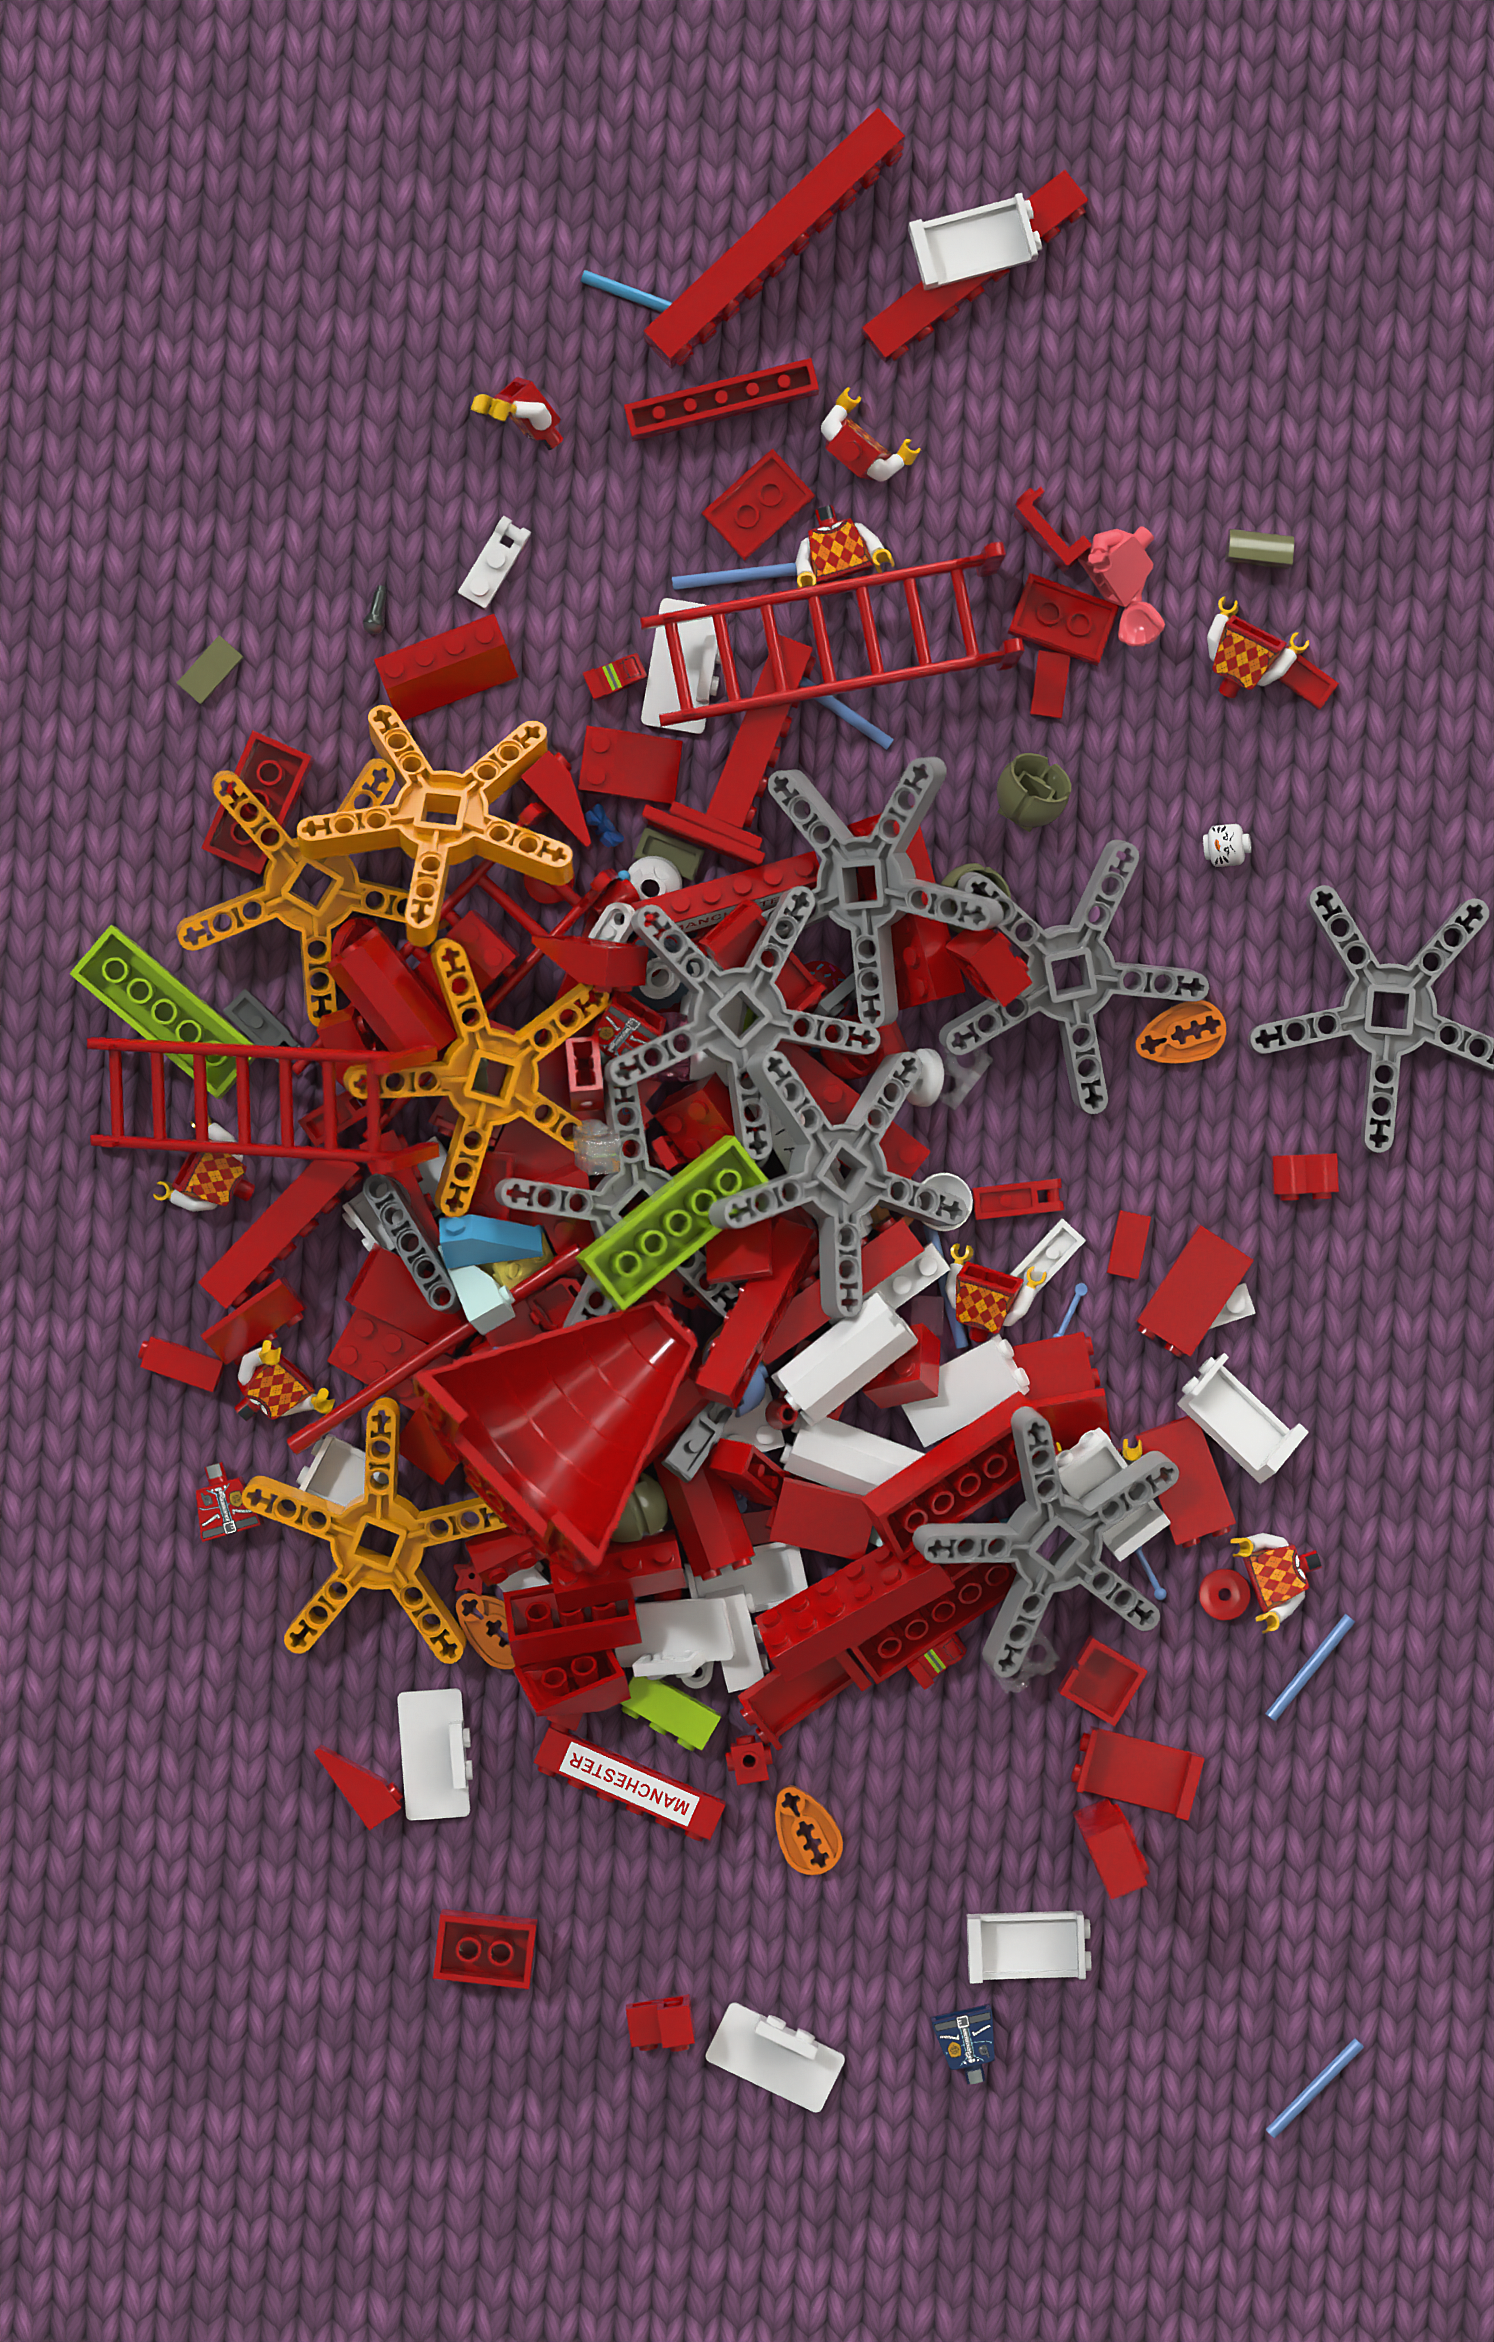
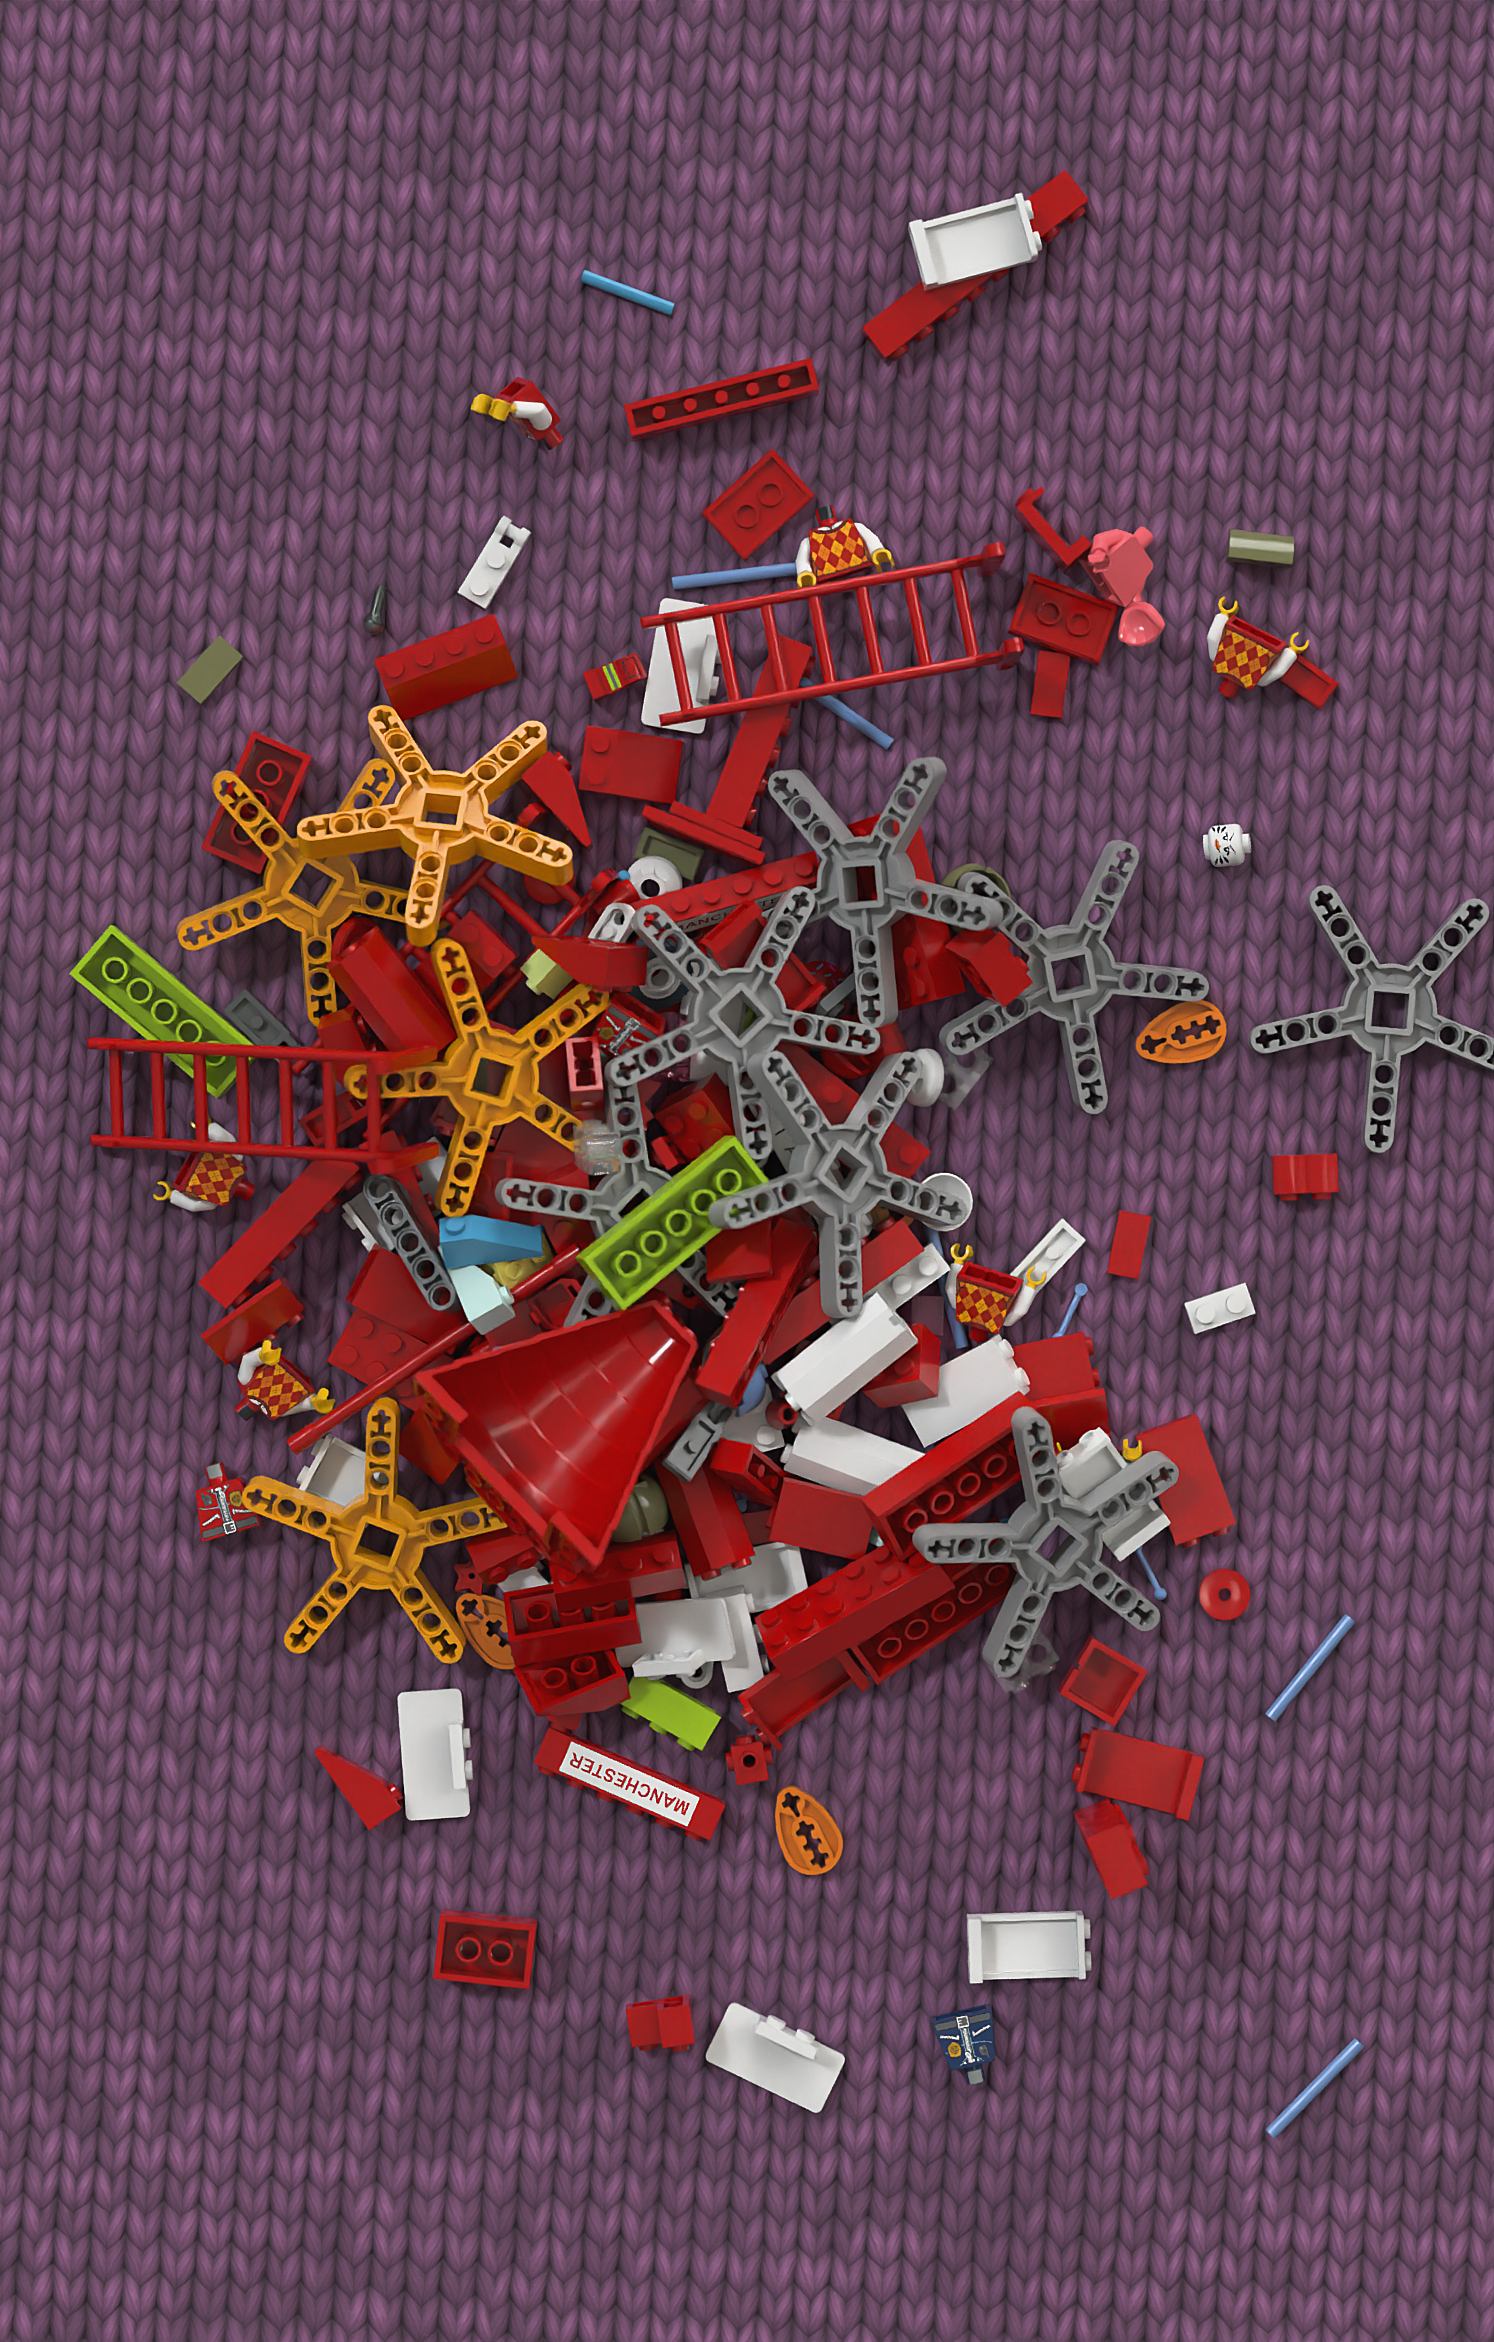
red brick [138,1336,225,1392] -> none
blue piece [585,804,624,848] -> none
red brick [643,108,905,369] -> none
torso [821,387,921,481] -> none
red leg [906,1633,967,1690] -> none
red plate [972,1178,1065,1220] -> none
olive piece [996,753,1071,832] -> none
red panel [1134,1224,1254,1358] -> none
white panel [1177,1353,1308,1484] -> none
torso [1231,1533,1322,1634] -> none
none -> yellowish green brick [520,949,573,1000]

